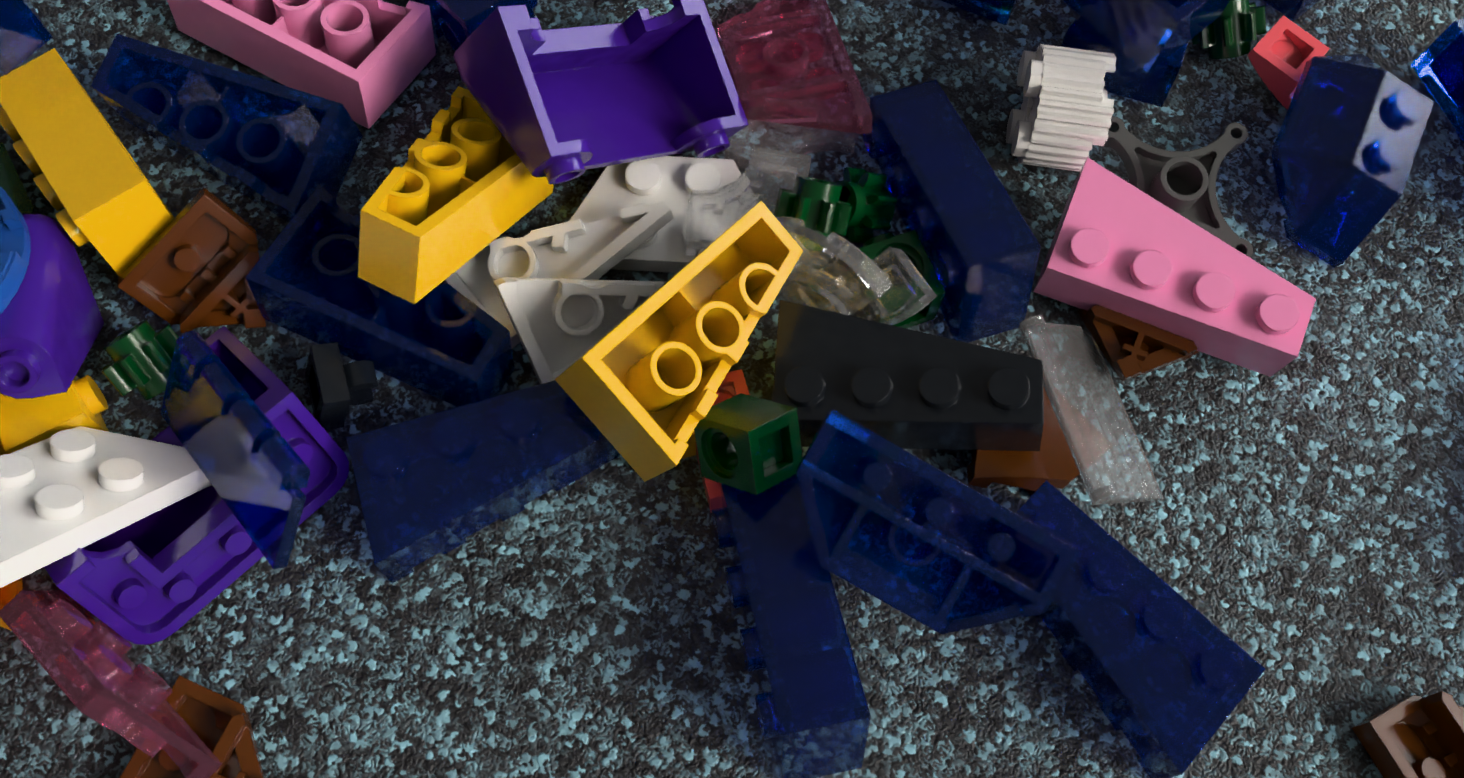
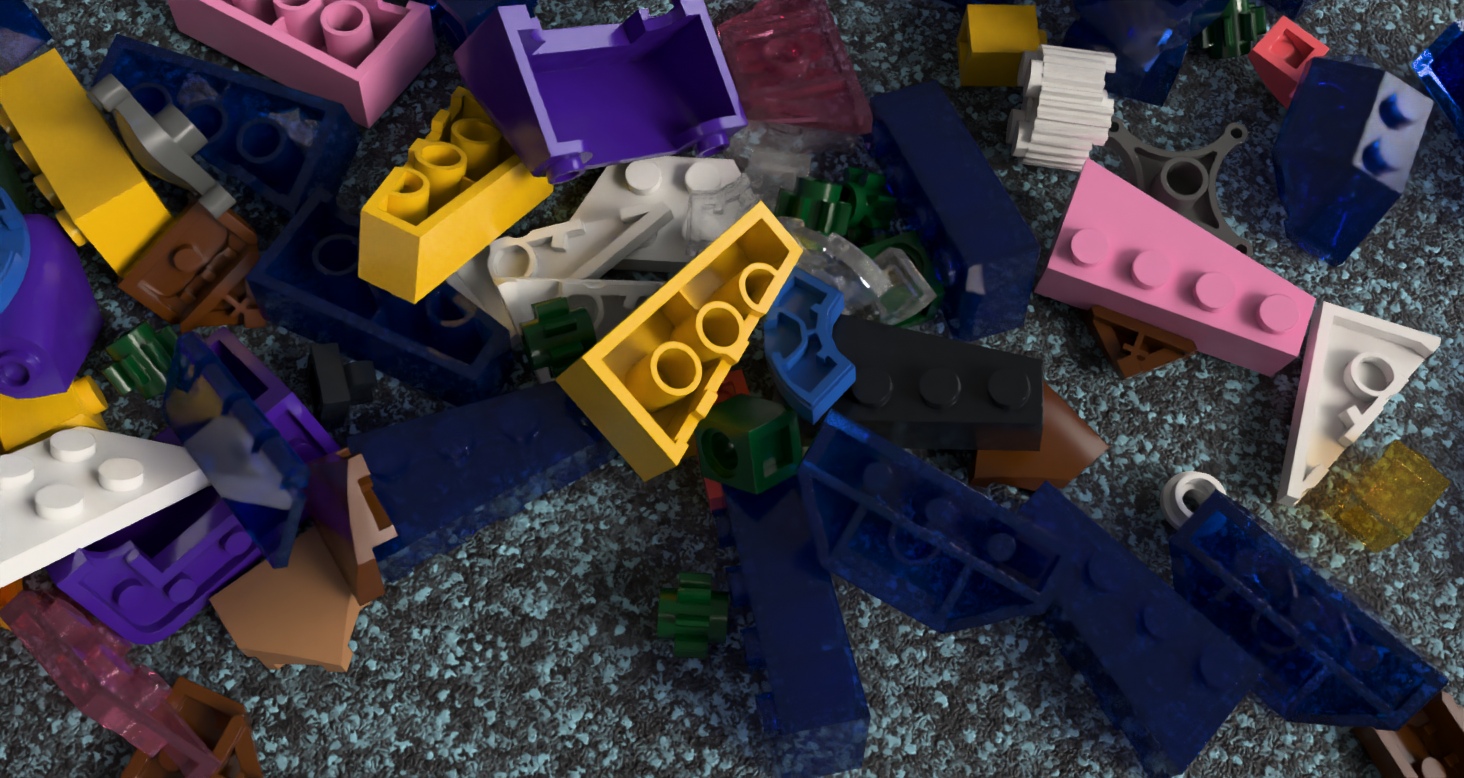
clear piece [1019,315,1164,505] -> none
none -> dark grey piece [86,73,236,219]
none -> medium nougat slope [209,526,371,672]
none -> reddish brown slope [300,447,398,606]
none -> dark green gear [519,297,597,379]
none -> dark green gear [657,572,729,659]
none -> blue tile [763,266,856,425]
none -> yellow brick [956,4,1047,87]
none -> white plate [1160,471,1227,536]
none -> clear blue wedge [1169,488,1450,731]
none -> white wing [1276,301,1441,508]
none -> clear yellow brick [1323,439,1451,554]

